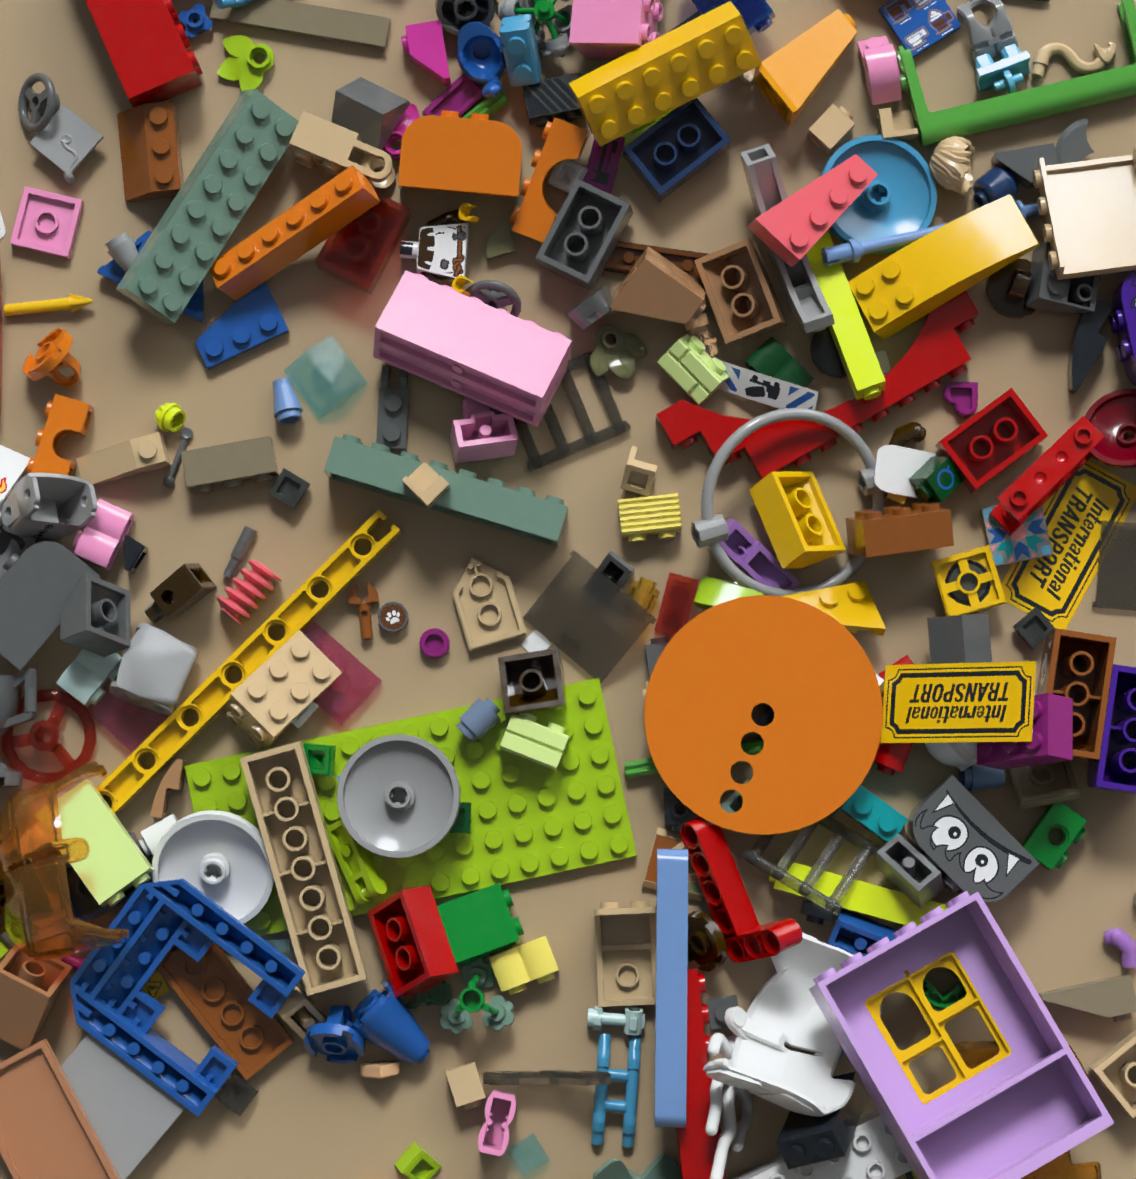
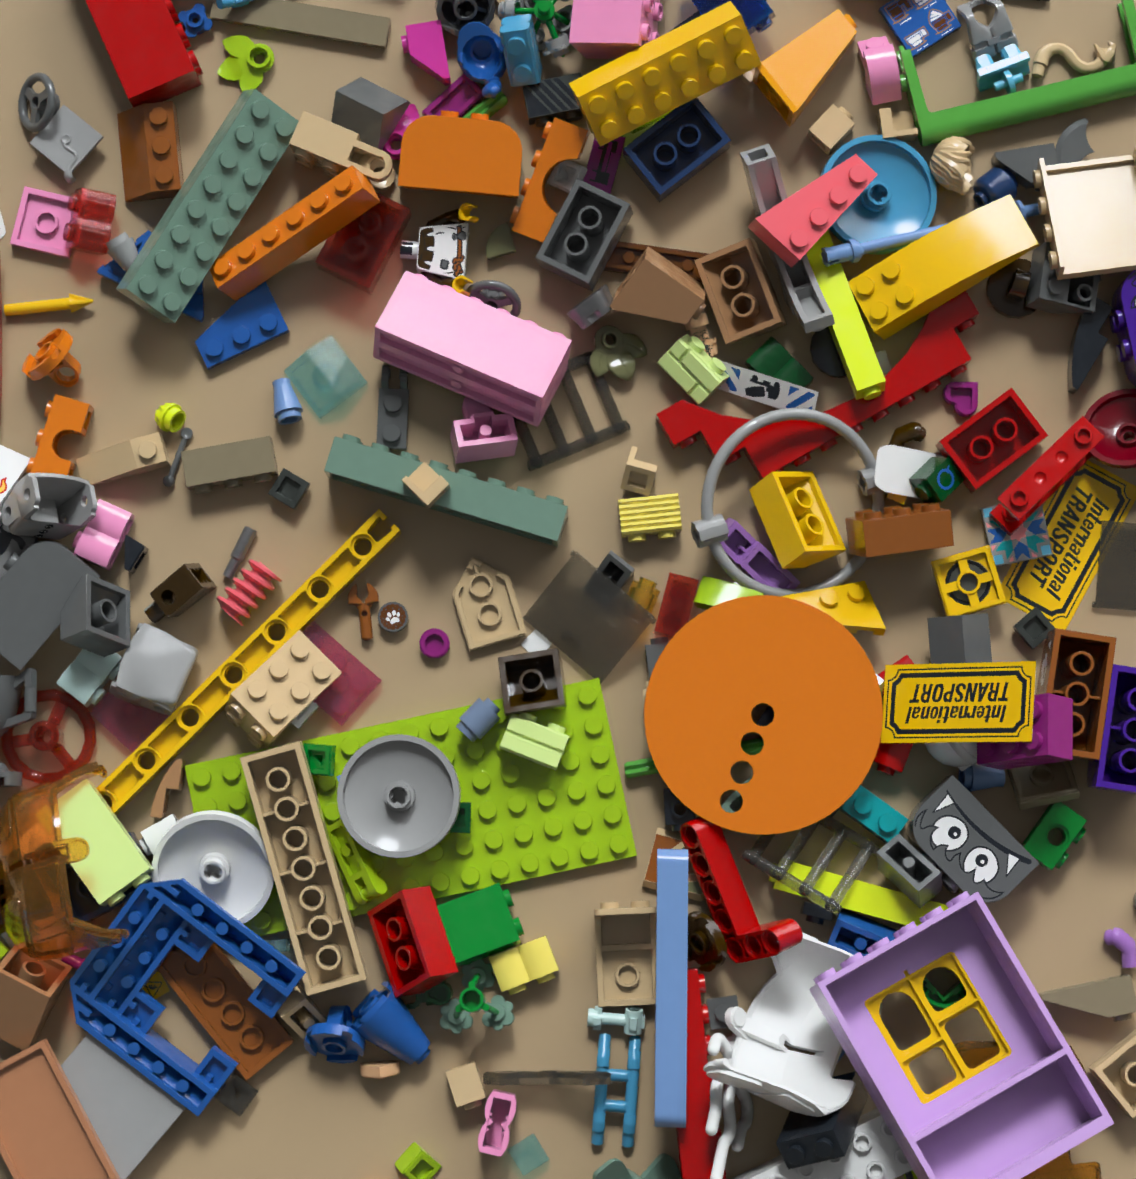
none -> clear red brick [63,188,116,256]

